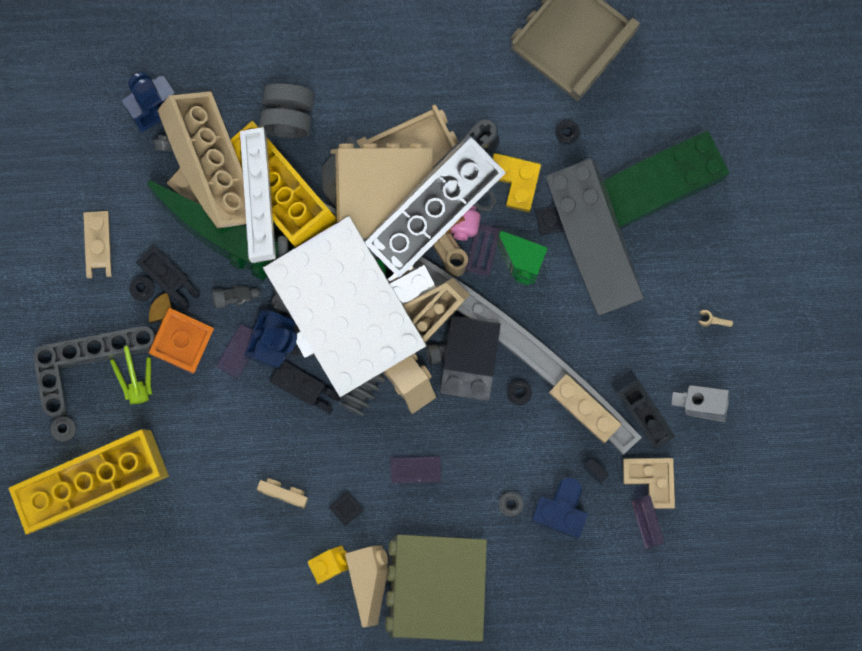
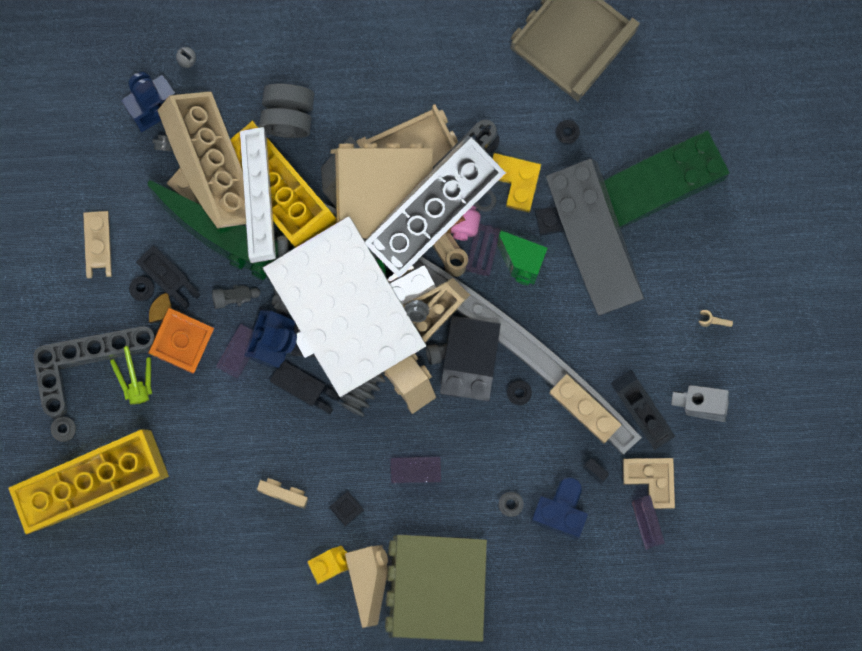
none -> light grey hinge [176,47,196,68]
none -> dark grey plate [405,300,430,322]

